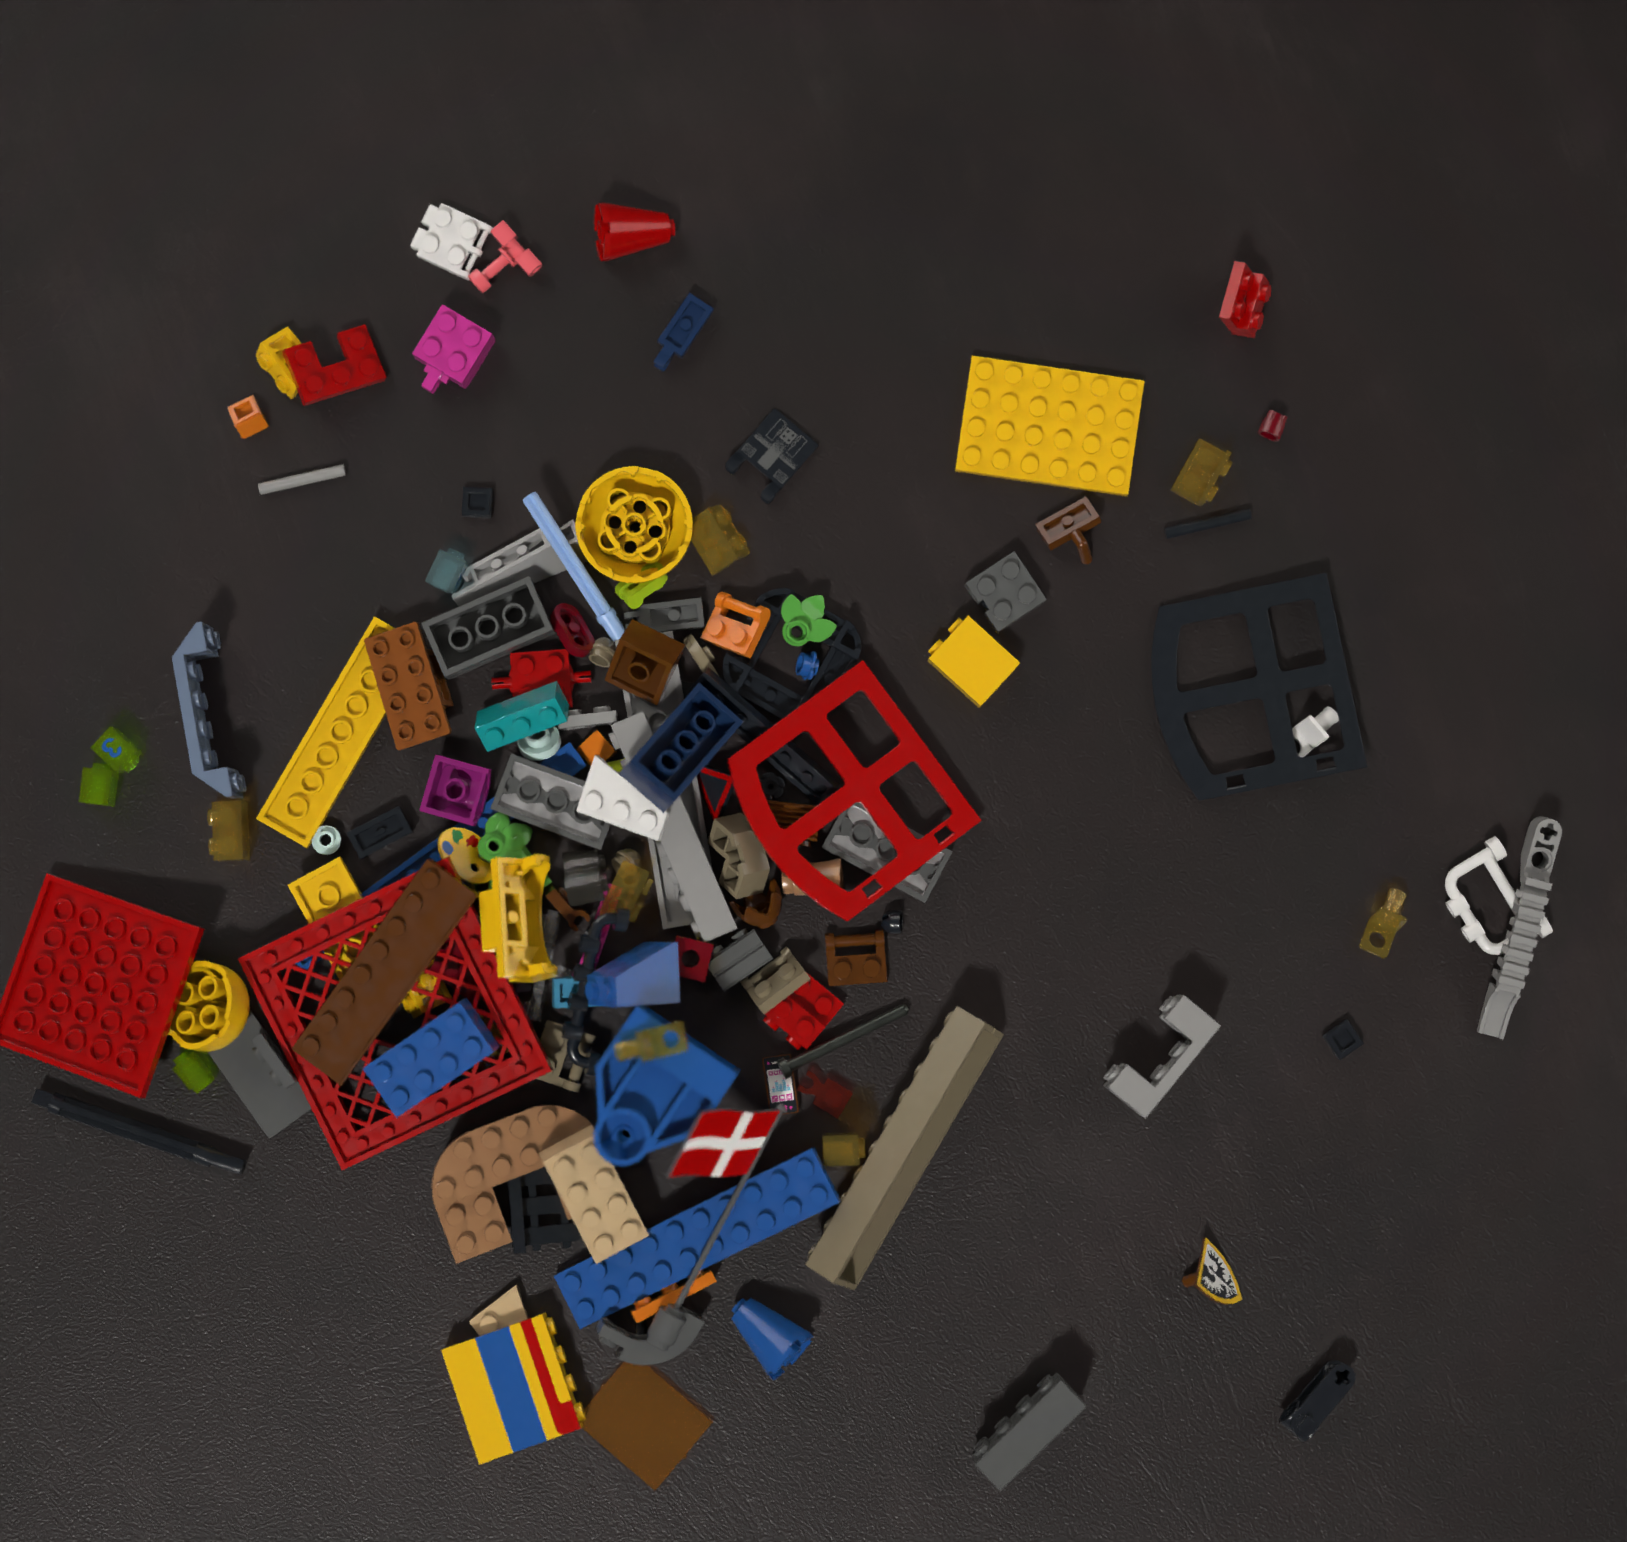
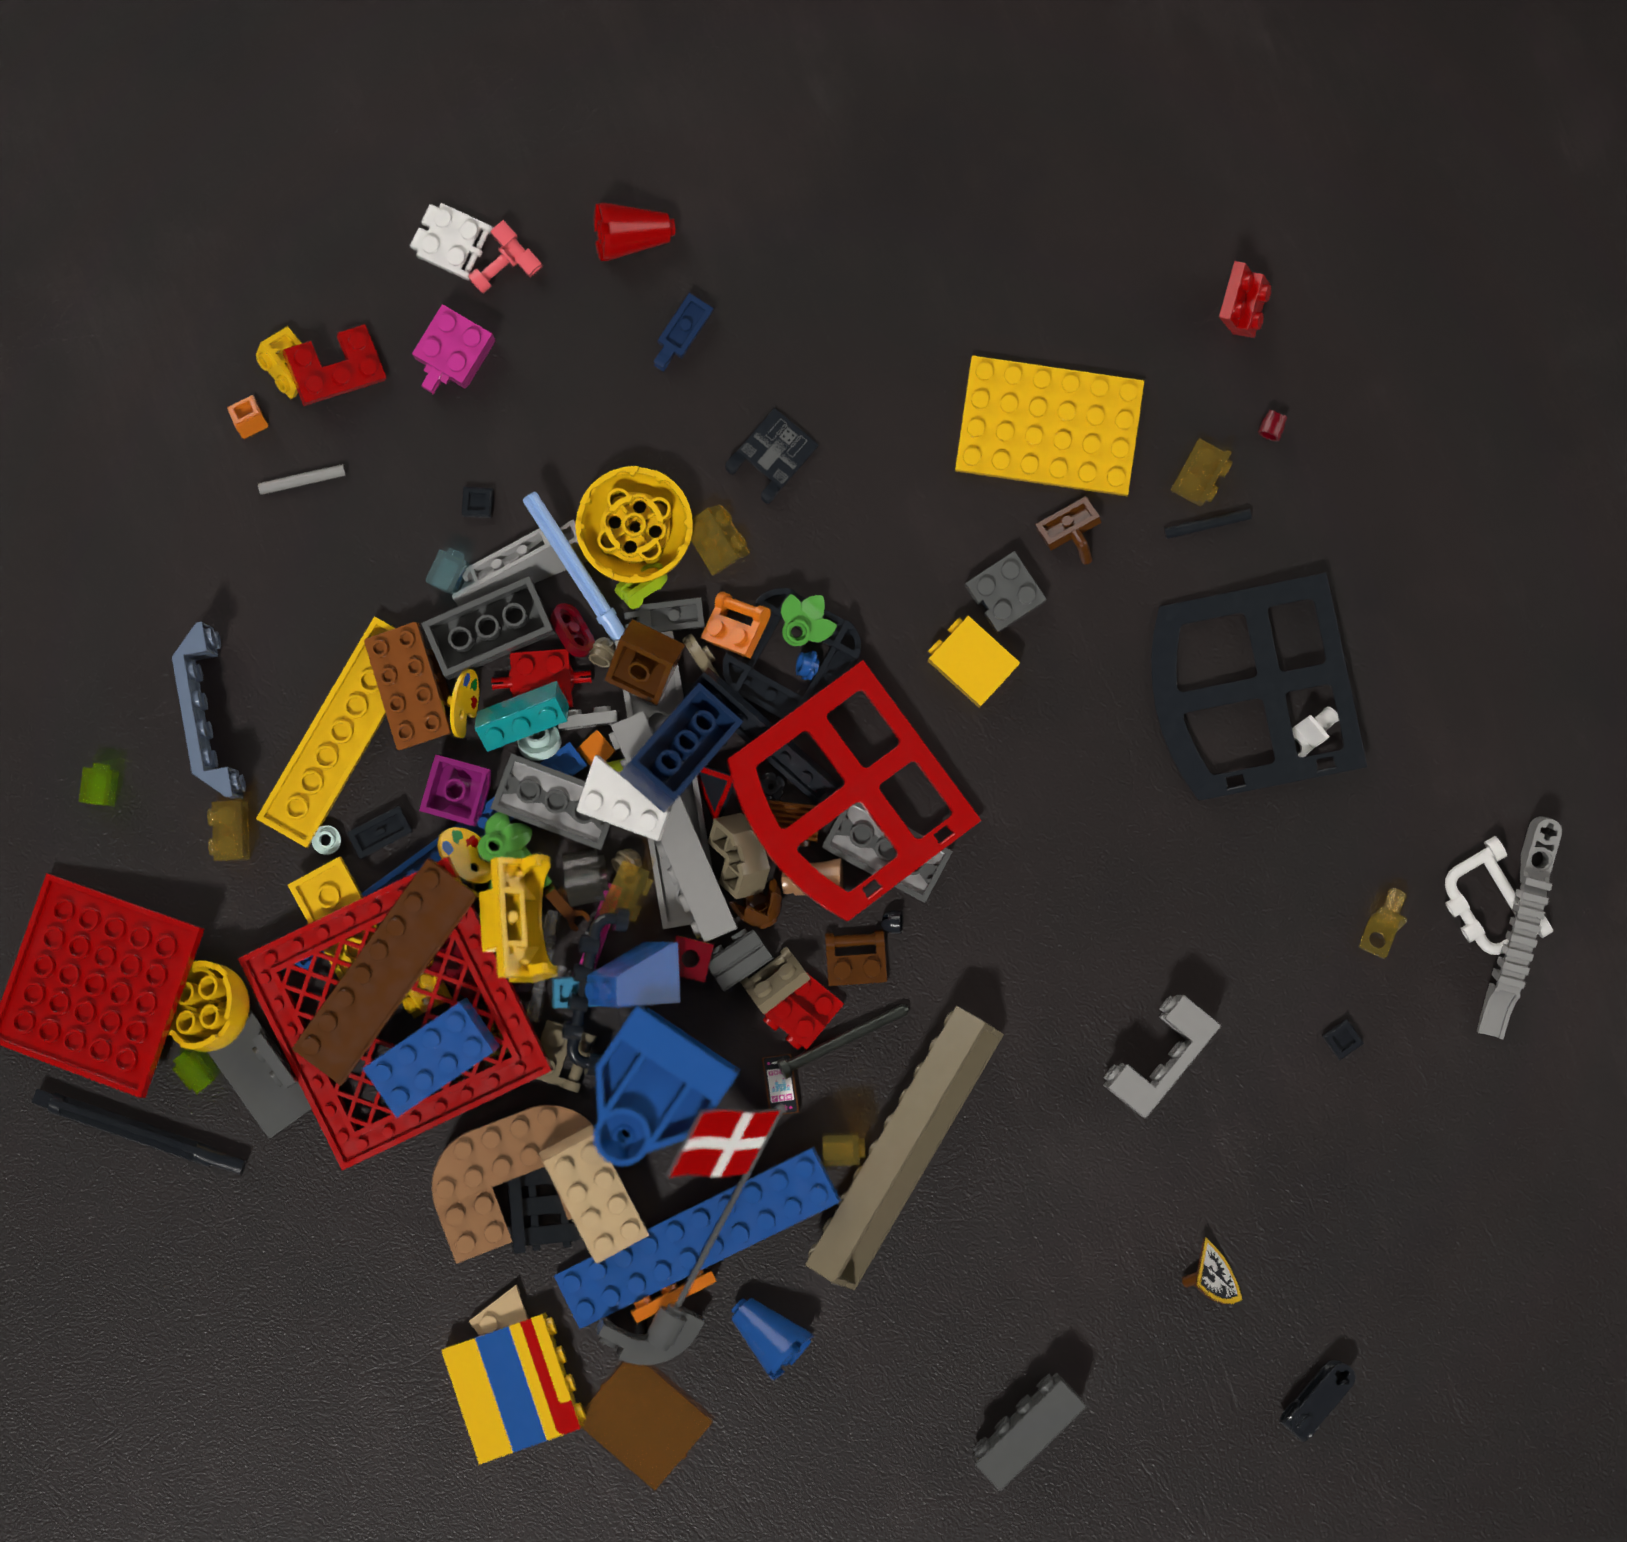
clear neon green brick [90,726,142,773] -> none
clear yellow bracket [615,1021,689,1062] -> none
clear red plate [797,1070,853,1118] -> none
none -> yellow piece [447,669,479,738]

